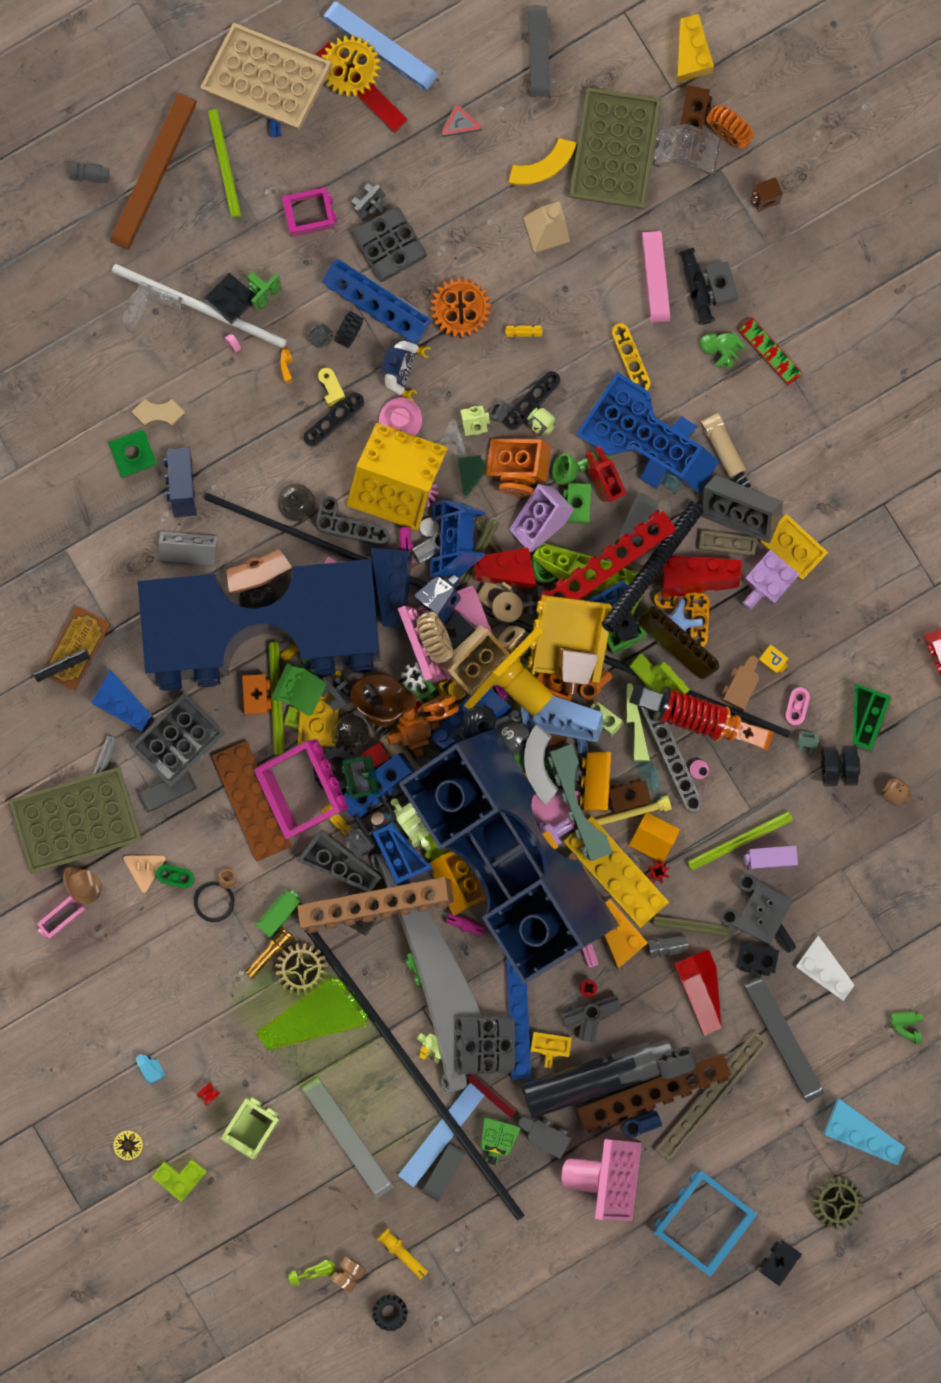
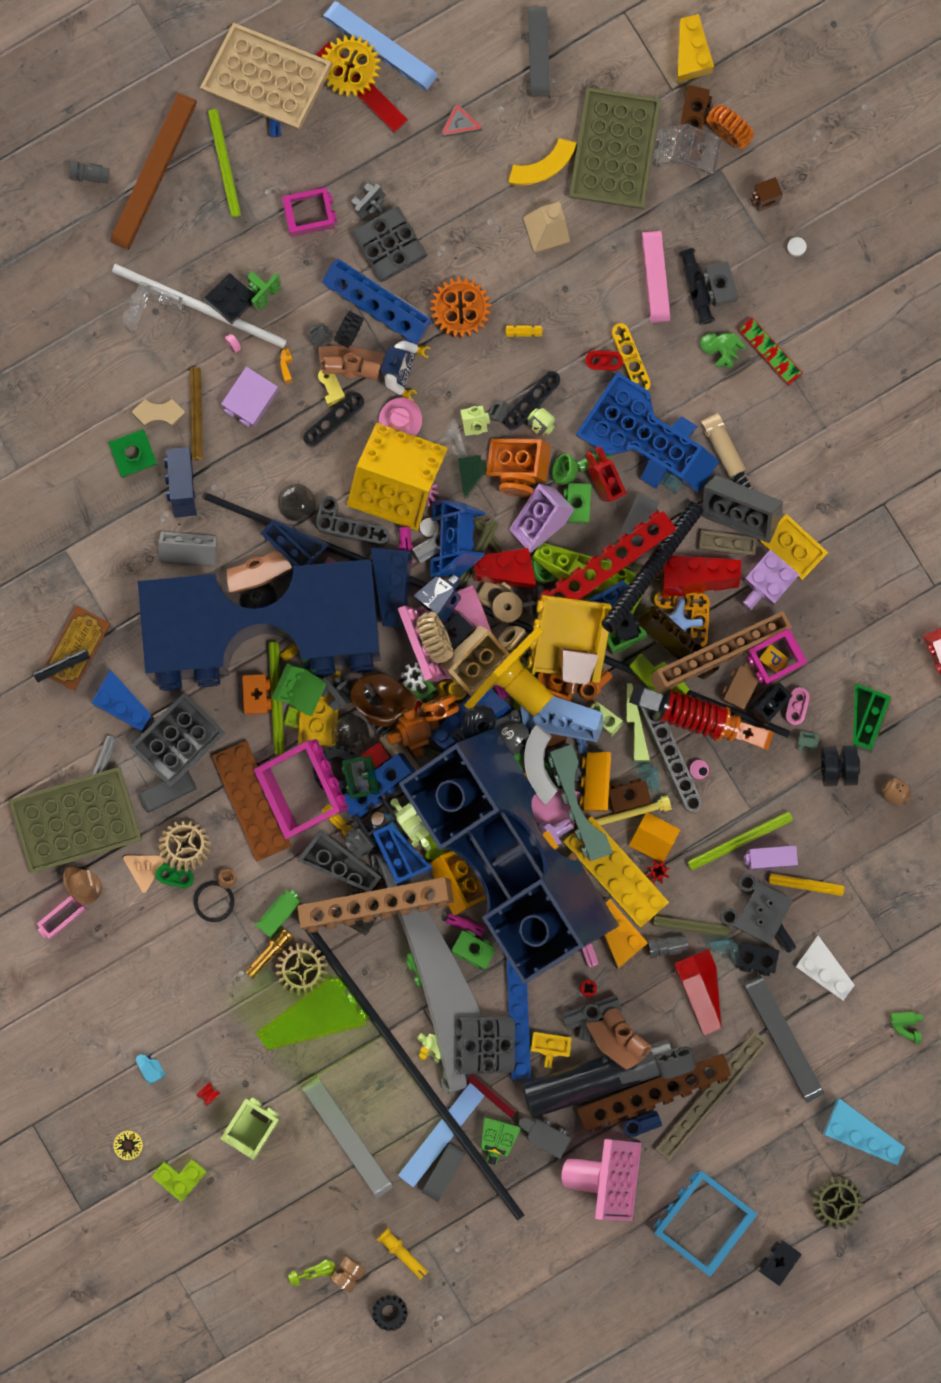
none -> tan gear [159,820,211,872]
none -> pearl gold axle [190,367,203,461]
none -> lavender brick [221,367,279,428]
none -> dark blue wedge [260,518,330,566]
none -> nougat panel [318,346,384,381]
none -> bright green brick [450,930,496,971]
none -> red plate [585,350,624,371]
none -> nougat panel [586,1008,652,1070]
none -> medium nougat brick [649,611,792,694]
none -> clear light blue bracket [708,939,738,959]
none -> dark pink window [746,629,808,686]
none -> black brick [747,682,793,725]
none -> yellow axle [768,873,845,896]
none -> white tile [787,237,807,257]

